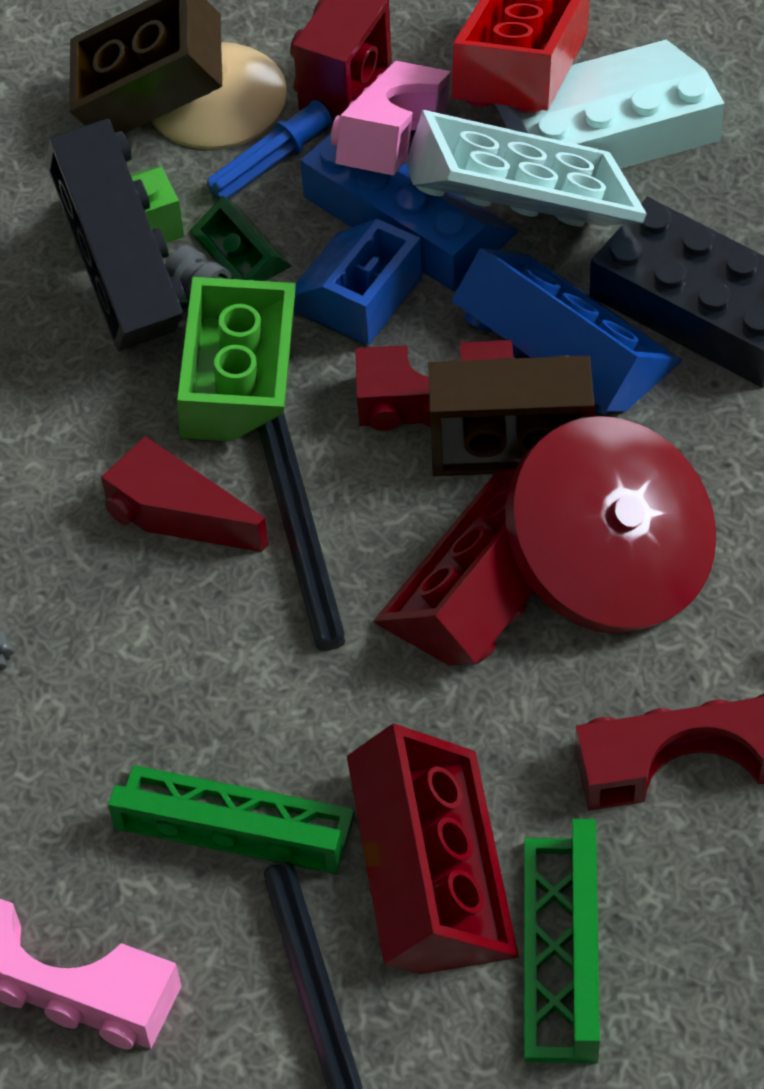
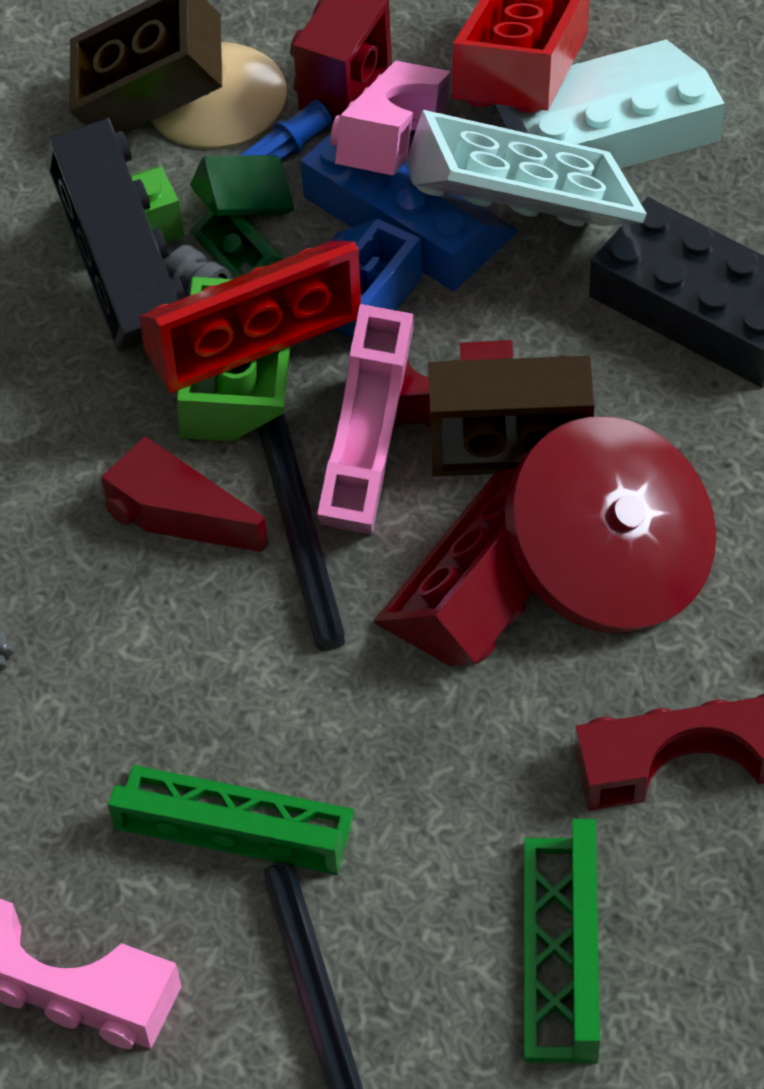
dark red slope [347,723,519,974] -> none
blue slope [451,248,682,415] -> none
none -> red slope [139,241,361,394]
none -> dark green slope [190,155,294,216]
none -> bright pink arch [317,304,413,534]

